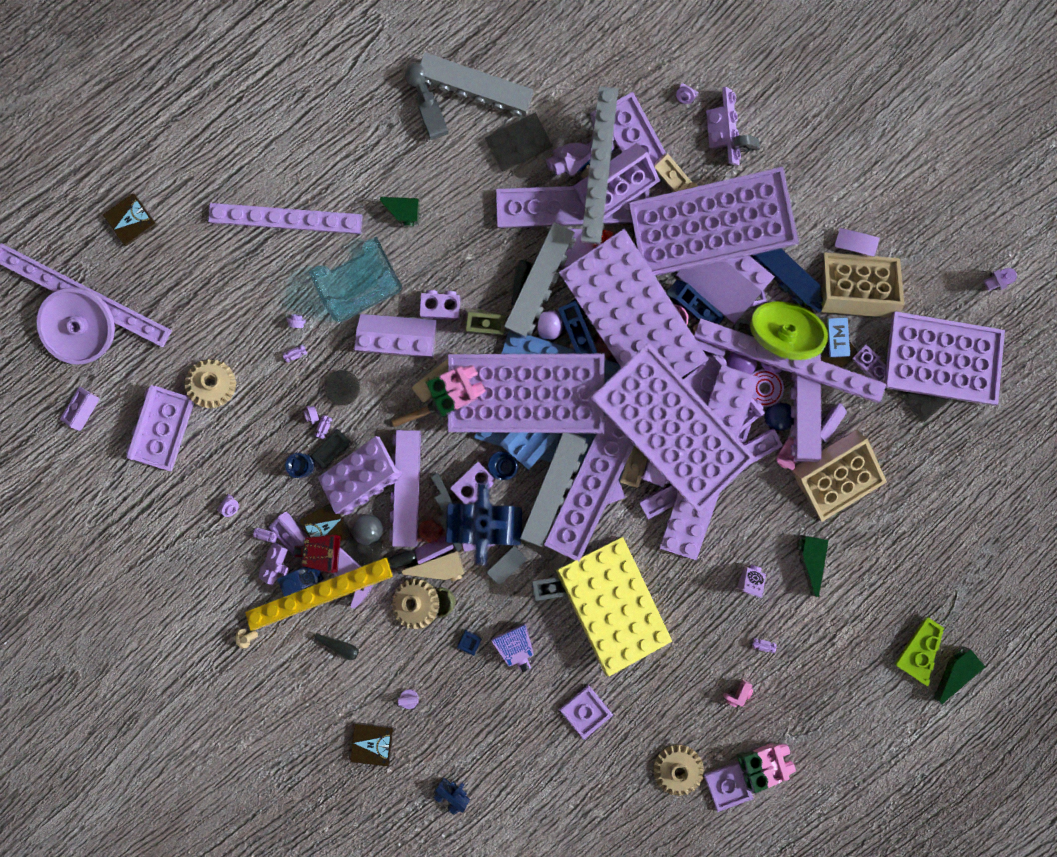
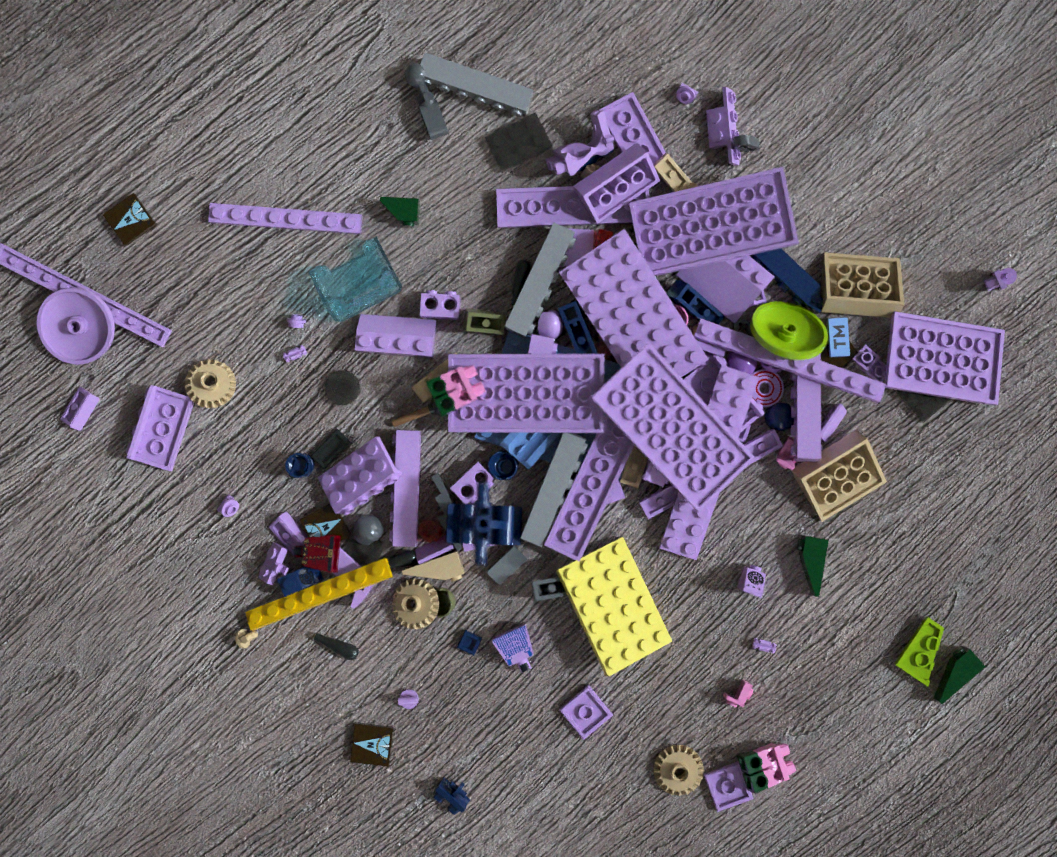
lavender piece [253,528,277,543] -> none
lavender plate [303,405,319,424] -> none
lavender piece [315,415,332,439] -> none
light grey plate [581,86,619,244] -> none
lavender slope [835,228,880,257] -> none
none -> lavender brick [528,334,558,354]

